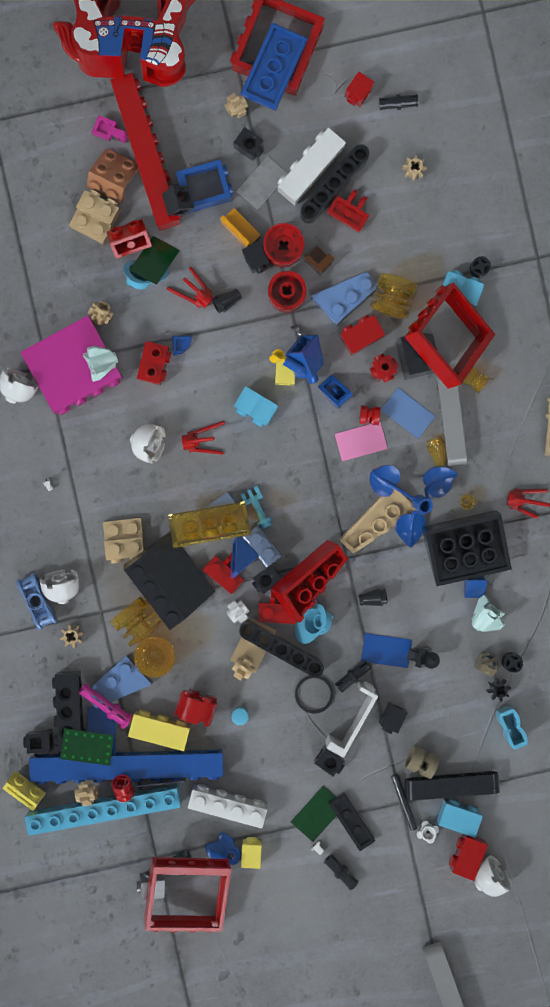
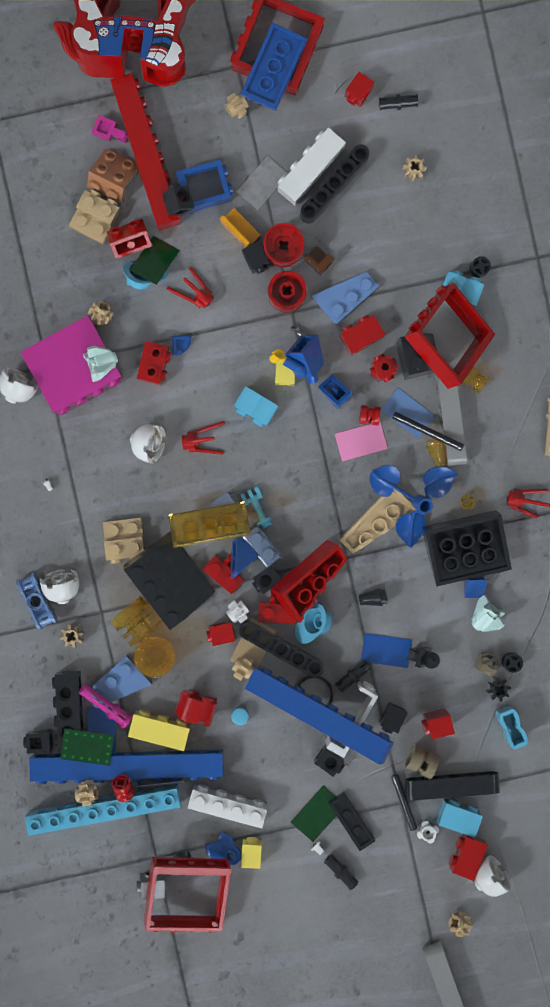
light yellow bracket [2,770,46,811] -> none
black cone [212,289,242,313] -> none
black brick [233,127,264,161] -> none
red hinge [327,189,370,233] -> none
clear yellow wheel [370,273,418,319] -> none
none -> red brick [206,621,236,646]
none -> blue brick [245,667,394,765]
none -> black bar [392,412,464,451]
none -> red brick [421,708,455,740]
none -> tan gear [448,911,473,937]

